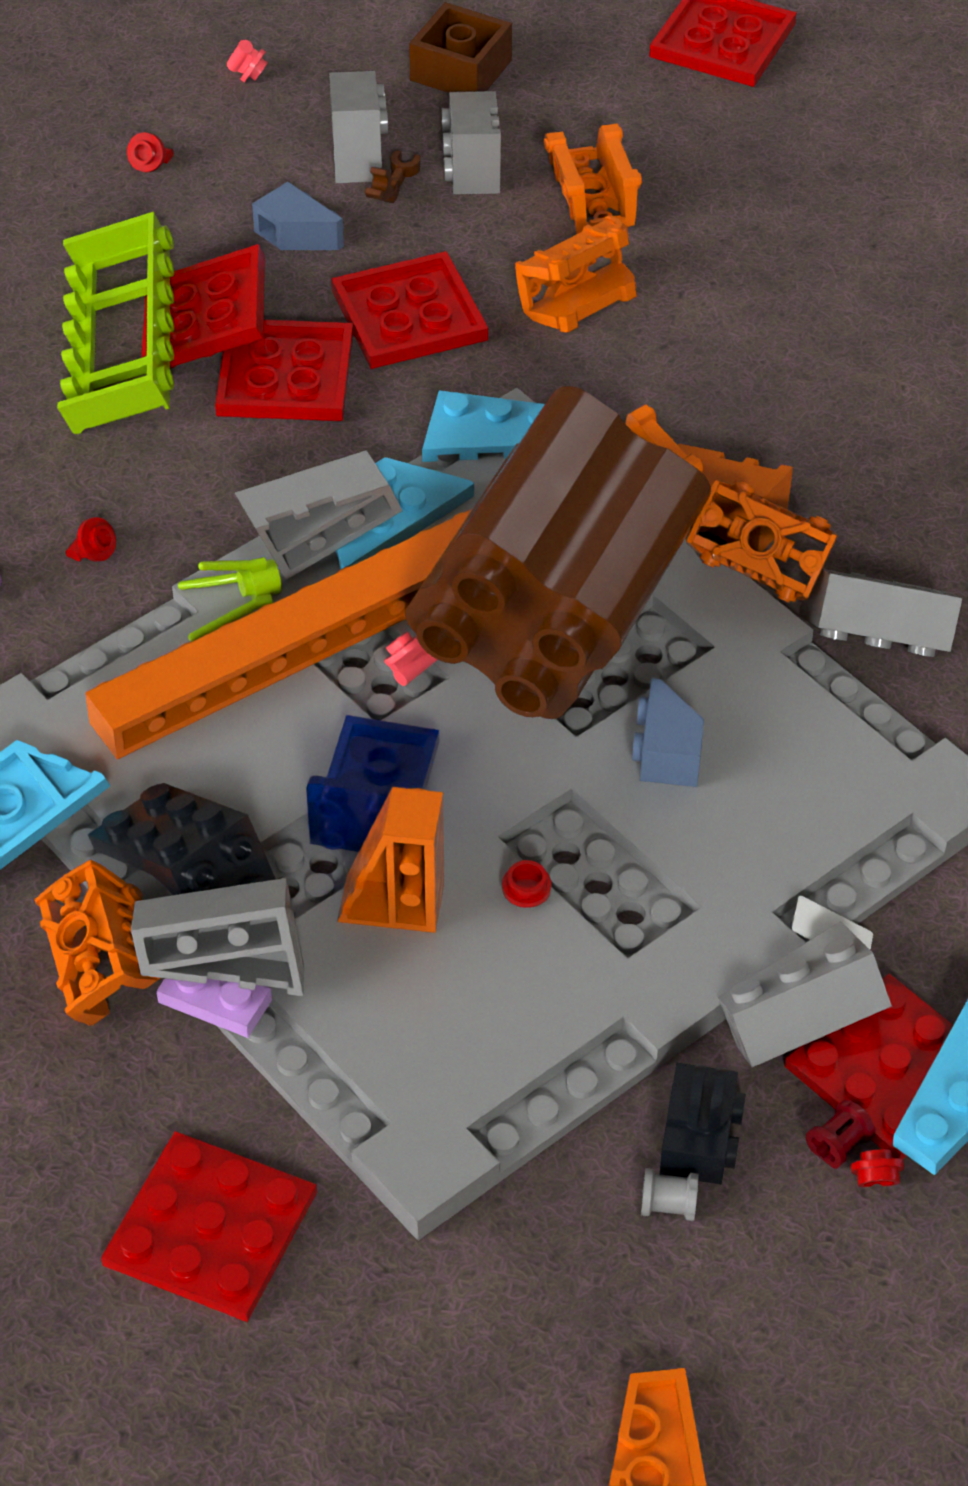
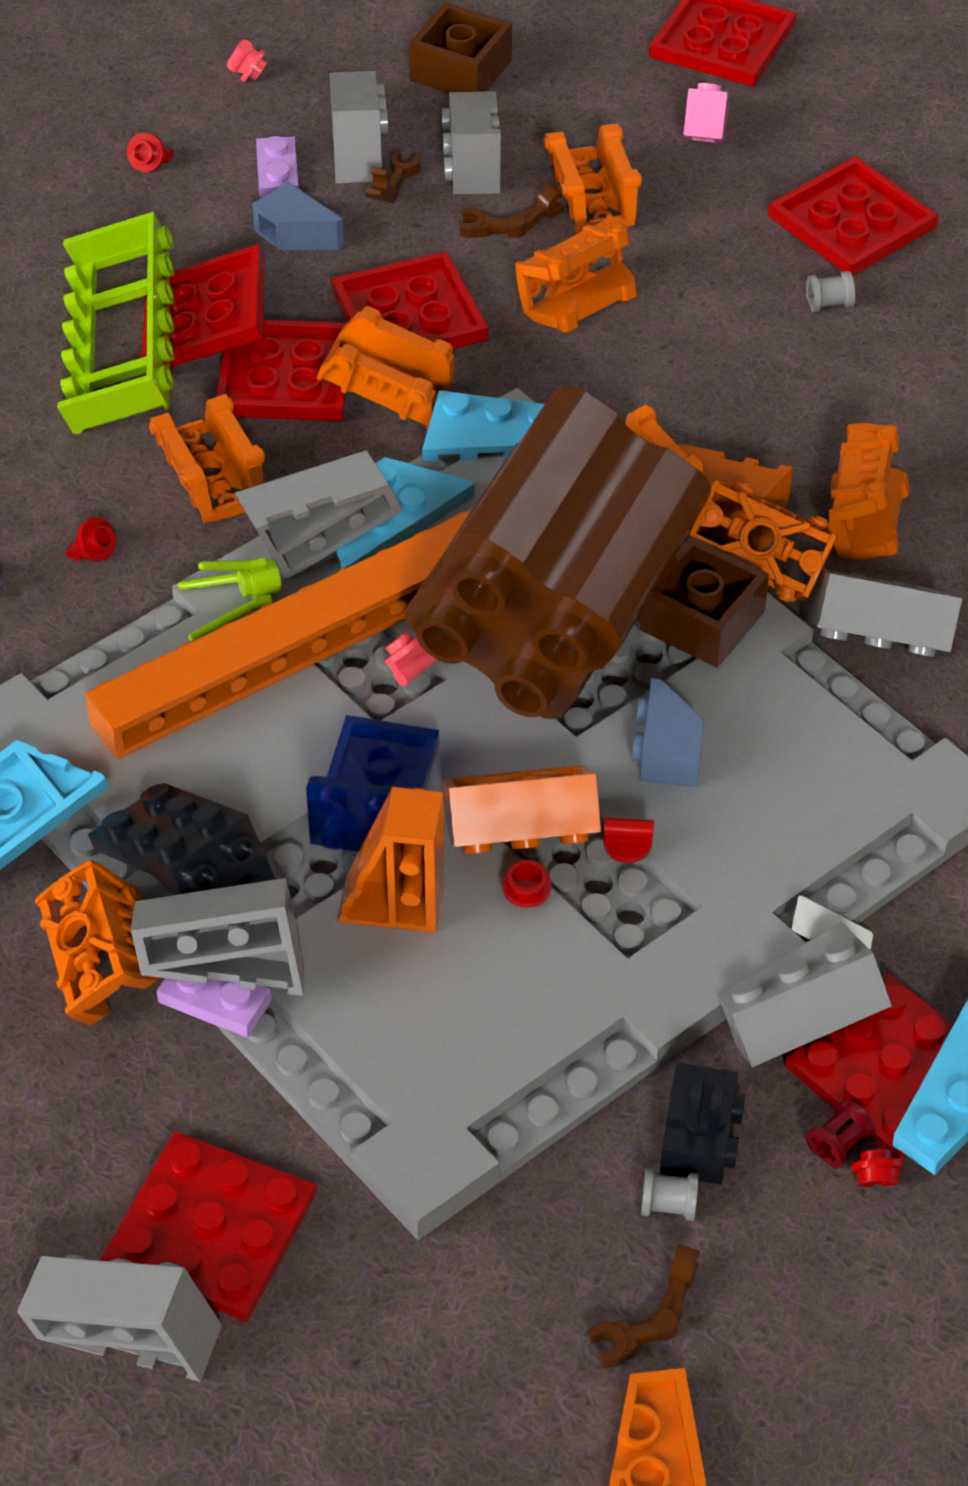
none -> light grey wedge [17,1255,222,1382]
none -> orange piece [149,394,265,524]
none -> lavender plate [256,136,299,197]
none -> orange piece [316,306,454,430]
none -> orange slope [441,765,601,854]
none -> reddish brown piece [460,184,565,238]
none -> reddish brown piece [589,1244,700,1368]
none -> red plate [603,817,654,863]
none -> reddish brown brick [639,537,769,668]
none -> bright pink slope [683,83,730,144]
none -> red plate [768,156,939,276]
none -> light grey bush [806,271,855,312]
none -> orange piece [829,423,910,560]

